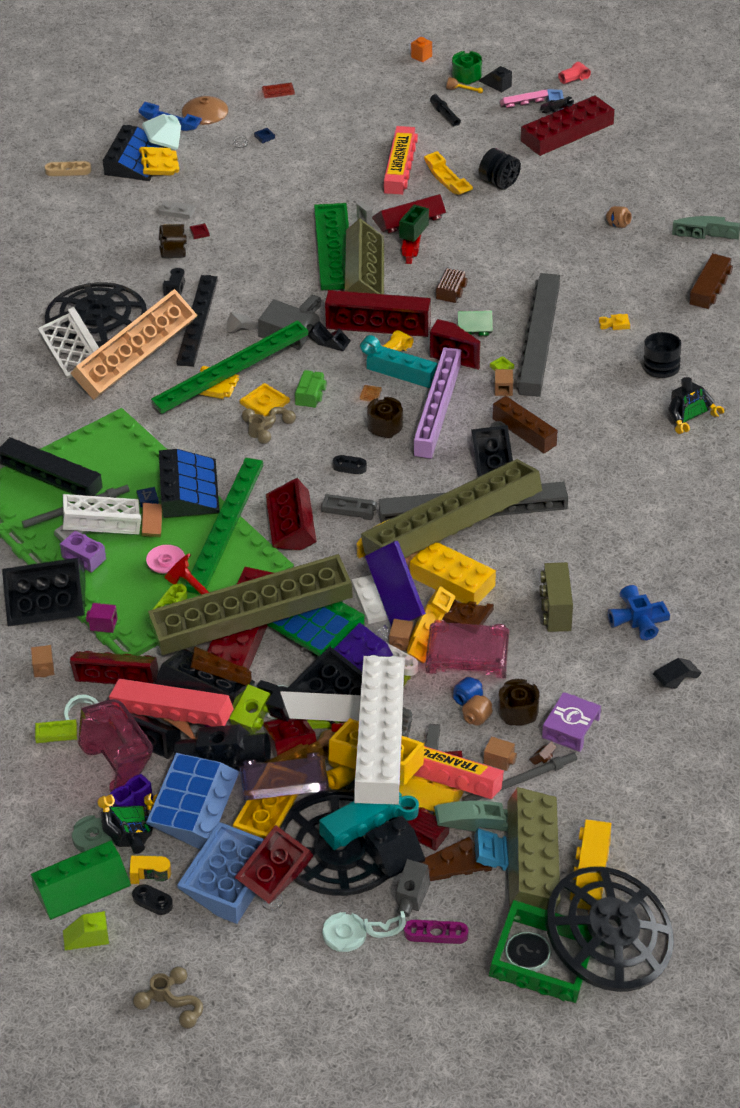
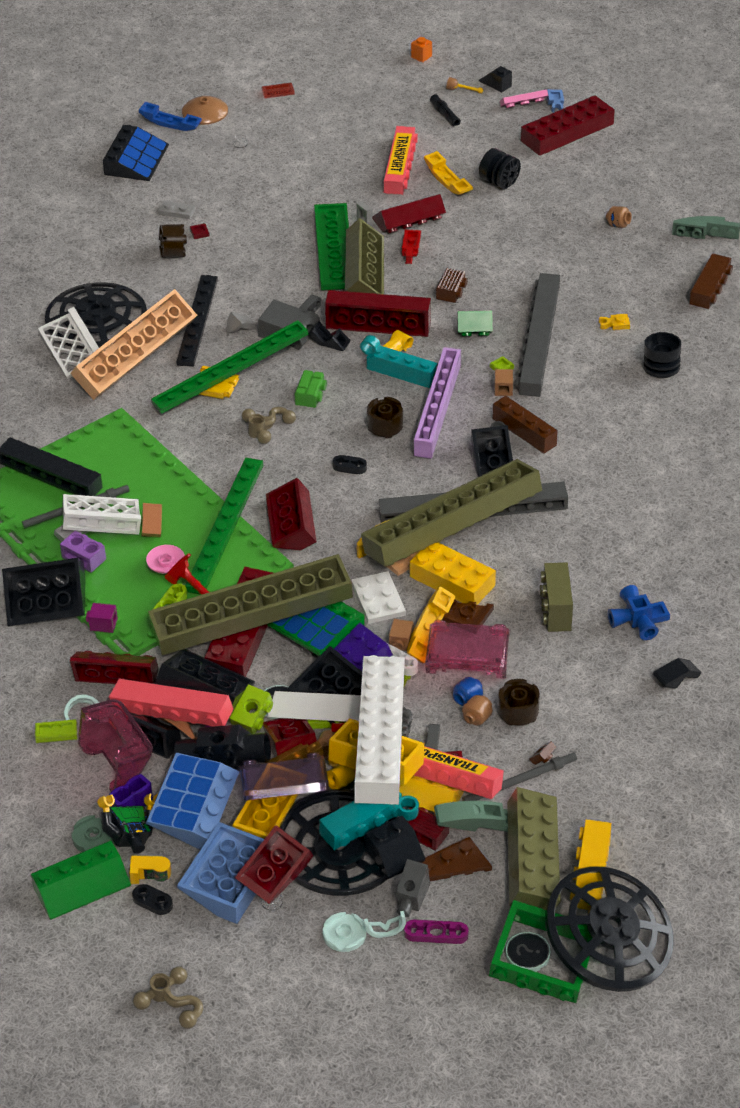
medium nougat brick [31,645,55,677] -> none
tan beam [45,161,91,176] -> none
lime slope [63,911,109,951] -> none
dark blue tile [136,487,159,507] -> none
yellow plate [139,147,180,175] -> none
light aqua slope [142,114,181,150] -> none
slope [159,449,220,518] -> none
black leg [163,268,185,296] -> none
reddish brown wing [191,646,252,686] -> none
yellow tile [239,383,290,416] -> none
dark blue tile [254,128,275,143] -> none
black slope [257,680,290,722] -> none
dark grey plate [321,494,377,520] -> none
clear orange tile [360,385,382,401] -> none
dark purple tile [365,541,426,627] -> none
clear plate [374,624,391,641] -> none
dark green brick [399,204,429,242] -> none
dark red slope [430,319,481,370] -> none
green brick [452,51,482,85] -> none
dark azure plate [474,828,509,871] -> none
medium nougat brick [484,736,517,771] -> none
black pin [540,96,574,113] -> none
medium lavender panel [542,692,601,752] -> none
coral piece [558,62,591,84] -> none
torso [668,377,724,434] -> none

